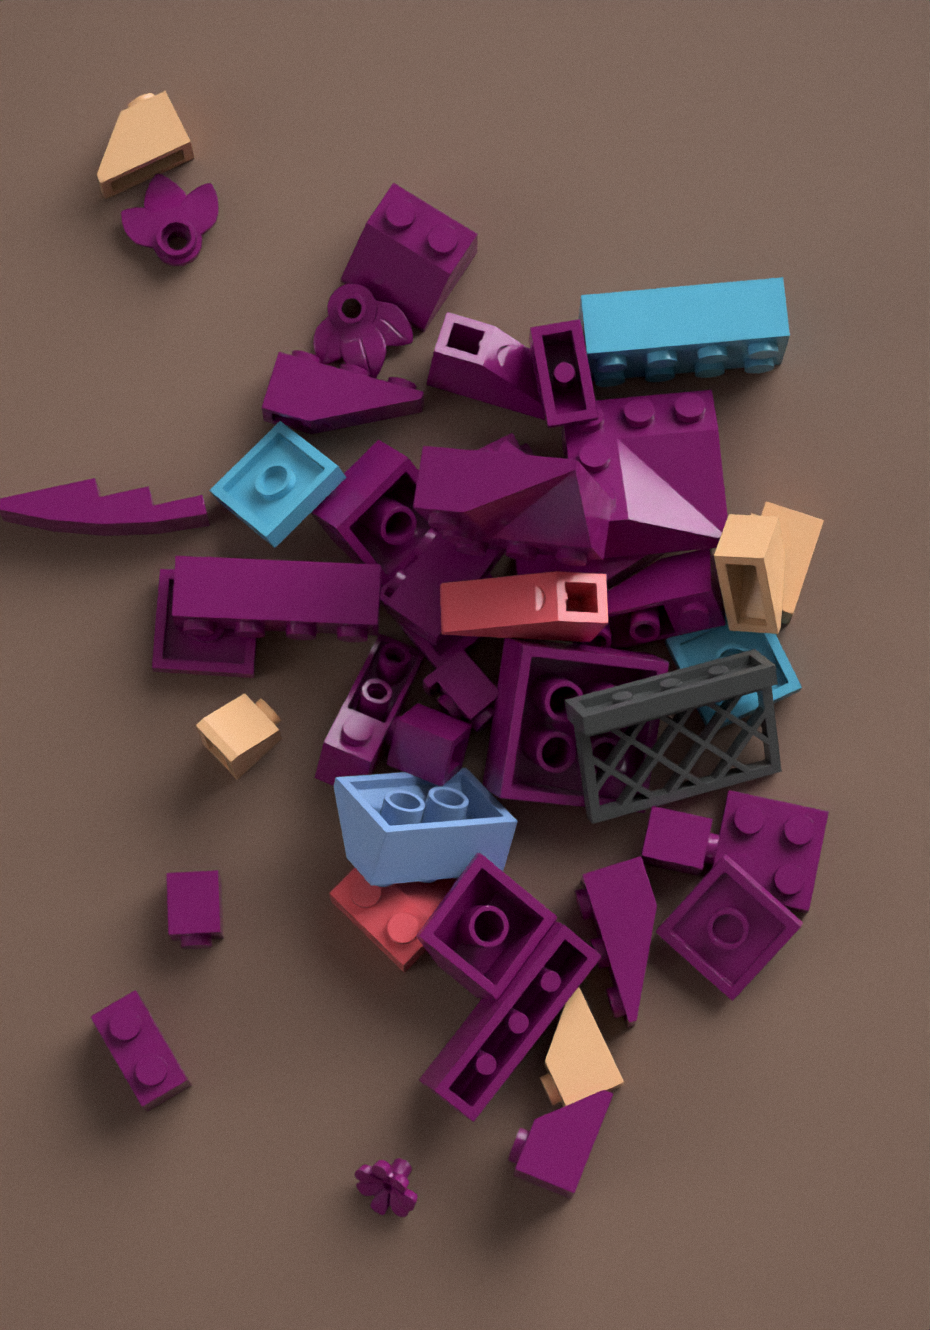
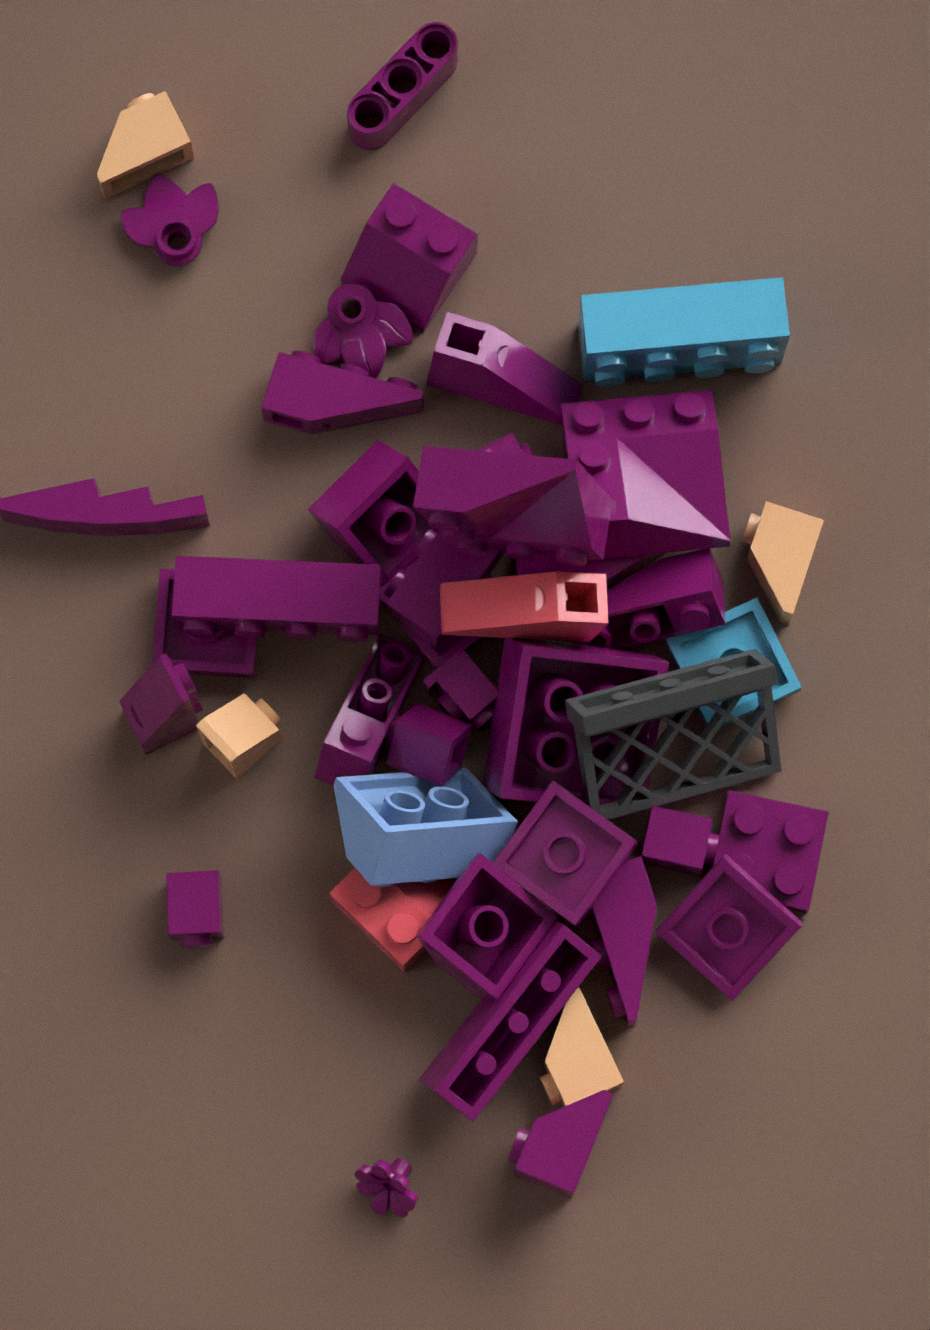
magenta brick [90,990,192,1112] -> none
medium azure plate [209,421,347,548] -> none
magenta slope [528,319,599,428] -> none
light nougat slope [714,514,786,634] -> none
none -> magenta slope [119,653,203,755]
none -> magenta beam [347,22,458,150]
none -> magenta plate [493,781,638,927]

